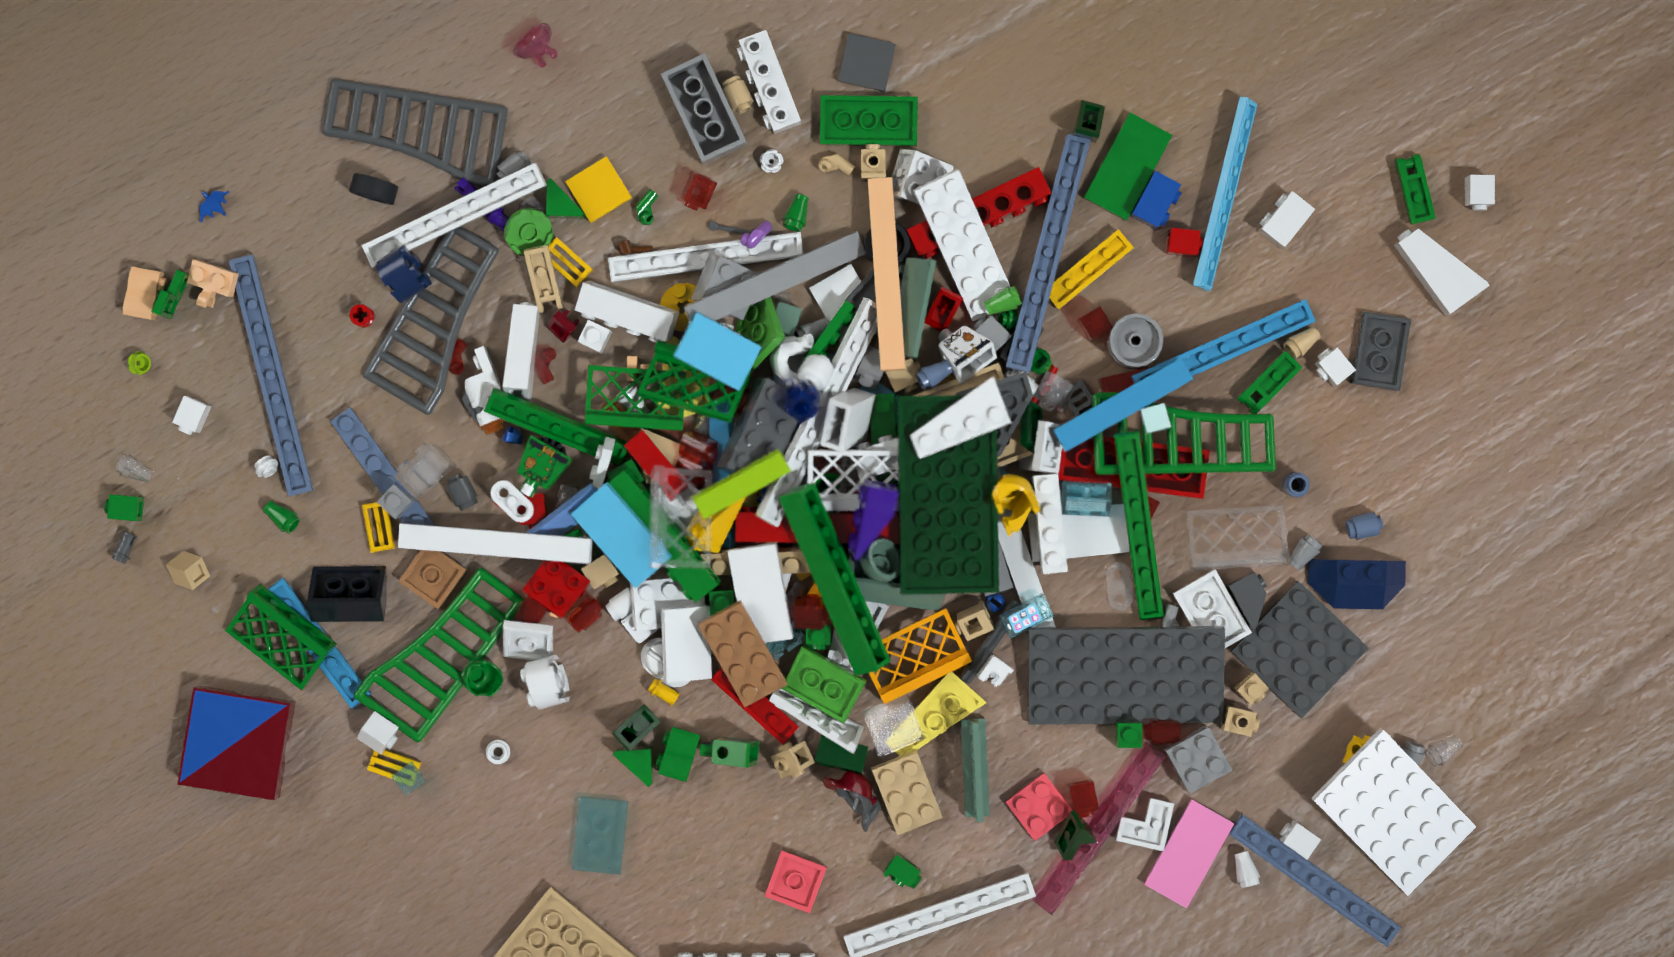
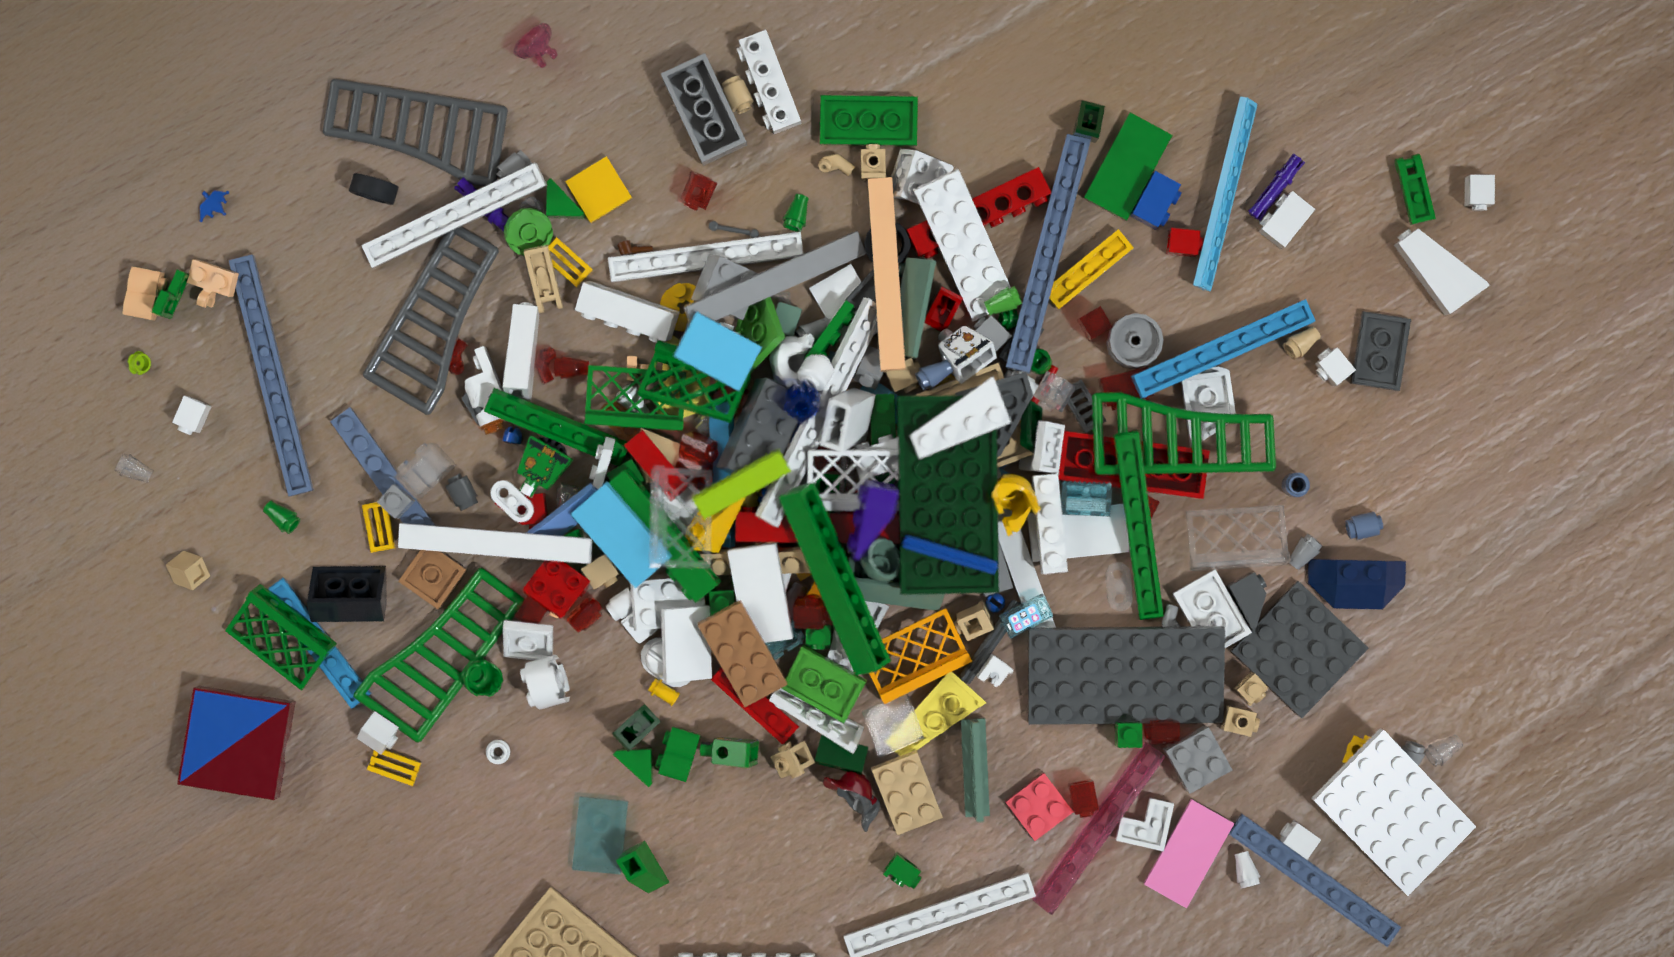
green brick [104,494,144,521] -> none
dark grey pin [111,531,137,564] -> none
white plate [254,456,278,478] -> none
red bush [349,304,375,328] -> none
dark blue brick [375,245,432,303] -> none
clear light blue tile [392,762,427,796] -> none
dark red tile [546,310,579,343] -> none
white brick [577,320,612,354] -> none
green arm [636,189,659,225] -> none
medium lavender arm [741,221,772,249] -> none
white plate [759,149,784,173] -> none
coral plate [764,849,827,913] -> none
dark grey tile [838,33,896,92] -> none
dark azure tile [1053,358,1194,452] -> none
dark green slope [1055,810,1097,861] -> none
light aqua tile [1140,403,1171,434] -> none
green plate [1237,350,1303,414] -> none
none -> clear red cone [554,355,589,379]
none -> green slope [616,840,669,893]
none -> blue axle [902,535,998,574]
none -> white wing [1177,355,1236,448]
none -> dark purple pin [1248,154,1305,221]

